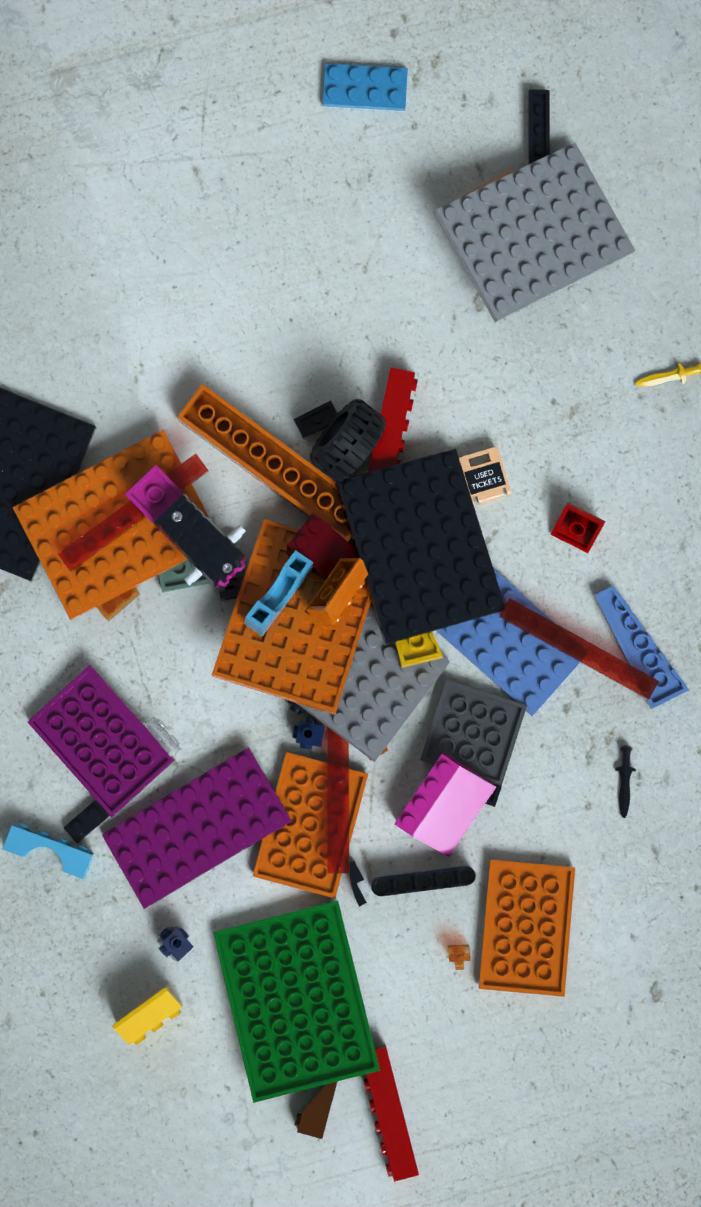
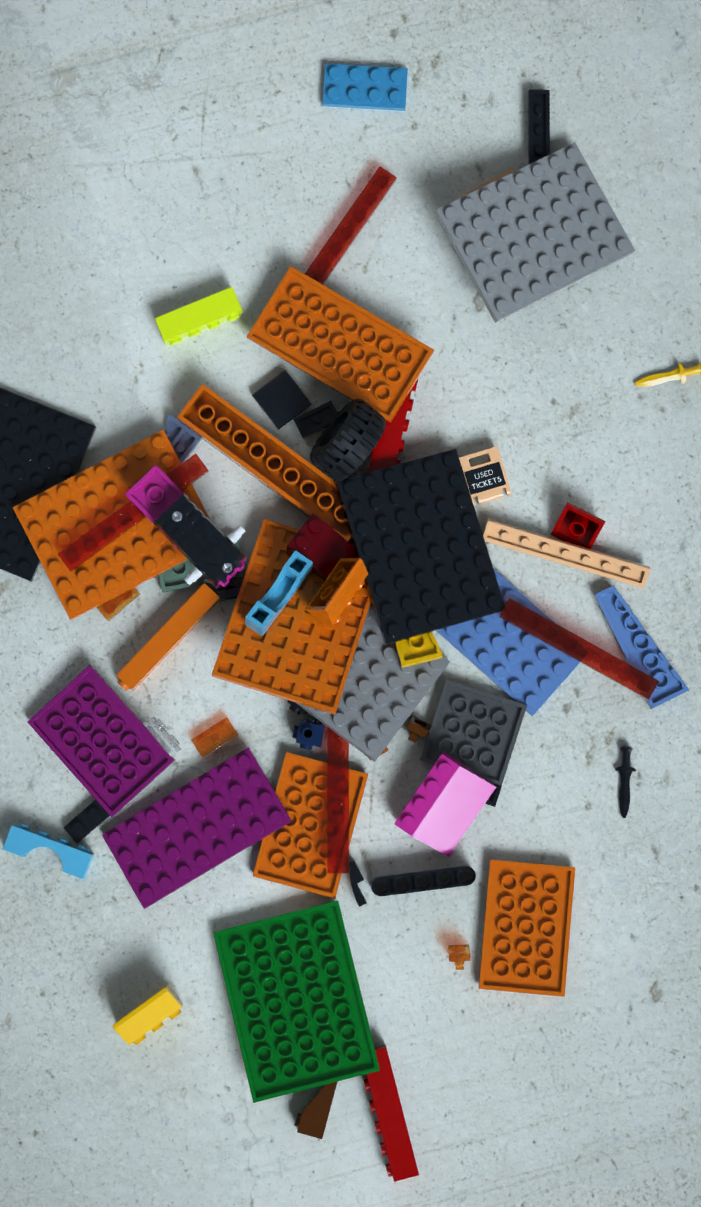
dark blue brick [157,927,194,962] -> none
none -> orange brick [116,583,221,691]
none -> neon yellow brick [155,287,243,346]
none -> sand blue wing [165,414,202,465]
none -> clear orange plate [191,717,238,758]
none -> orange plate [247,266,434,423]
none -> black slope [252,370,312,430]
none -> clear red plate [305,166,397,285]
none -> reddish brown tile [406,716,431,743]
none -> light nougat plate [483,519,650,588]

